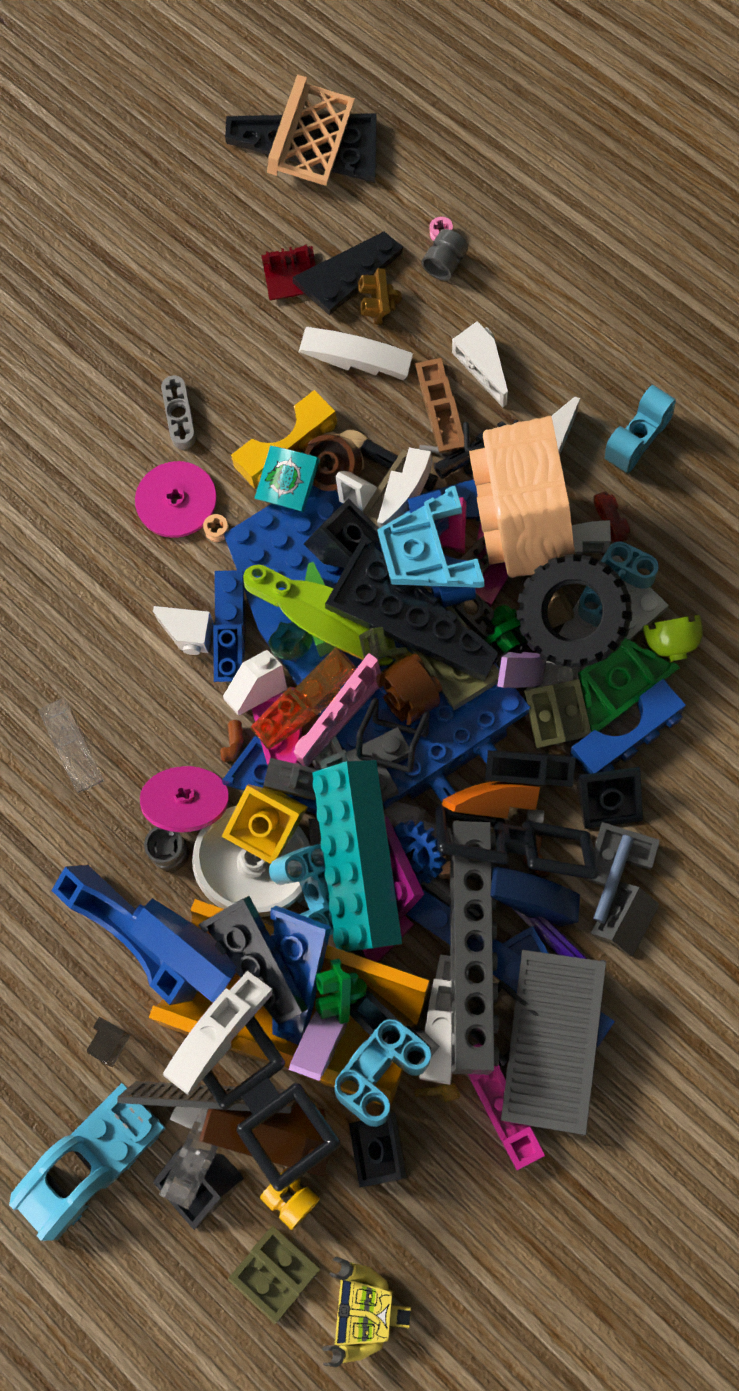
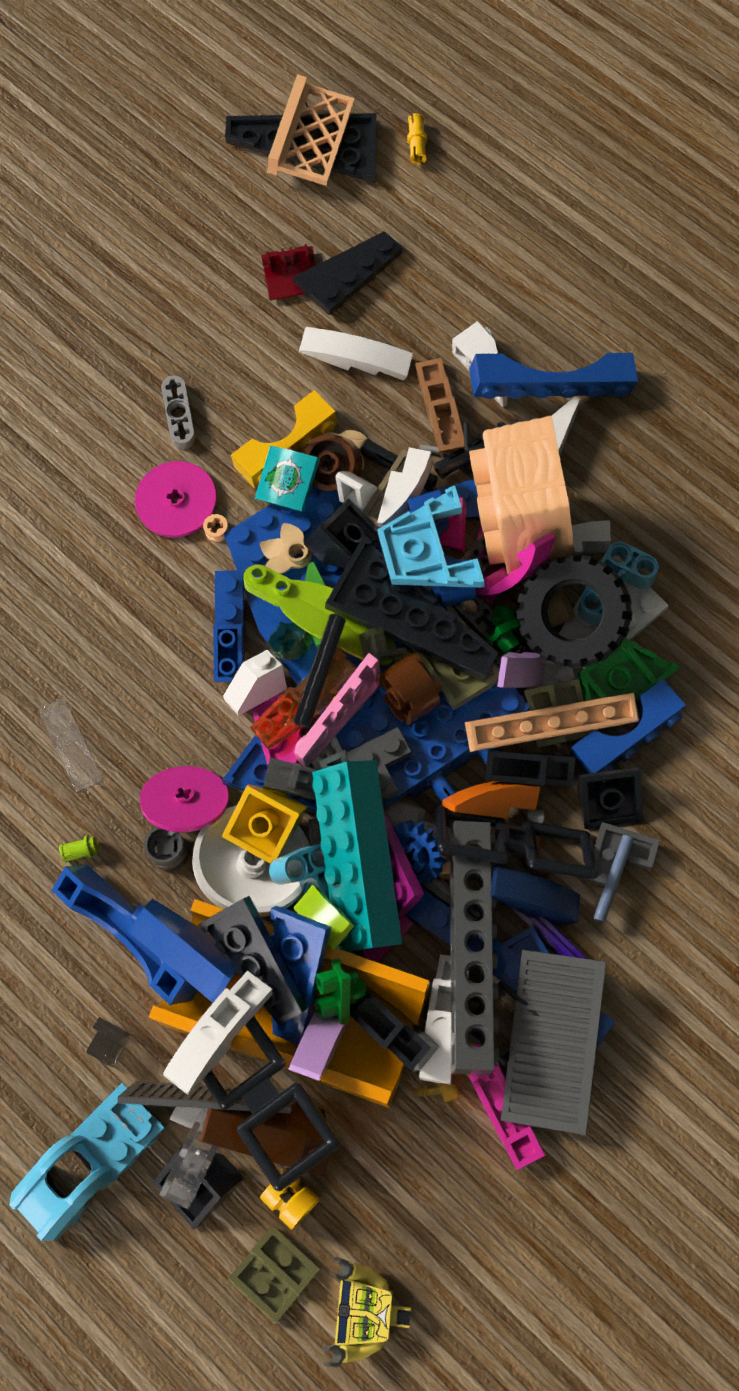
white slope [153,606,213,655] -> none
dark orange arm [220,720,244,763] -> none
medium azure beam [335,1019,431,1127] -> none
black slope [349,1112,408,1188] -> none
black piece [356,698,430,773] -> none
pearl gold hips [358,268,402,325] -> none
dark grey wheel [421,229,468,281] -> none
bright pink bush [430,217,453,241] -> none
dark grey panel [591,882,659,956] -> none
clear red plate [593,491,630,543] -> none
medium azure beam [604,385,676,474] -> none
lime cylinder [643,615,703,662] -> none
none -> lime pin [59,835,99,863]
none -> tan plate [260,523,313,574]
none -> black axle [293,614,346,728]
none -> lime slope [294,884,354,950]
none -> yellow pin [407,113,427,165]
none -> light nougat tile [465,693,639,752]
none -> blue arch [469,353,638,399]
none -> dark pink slope [476,532,555,595]

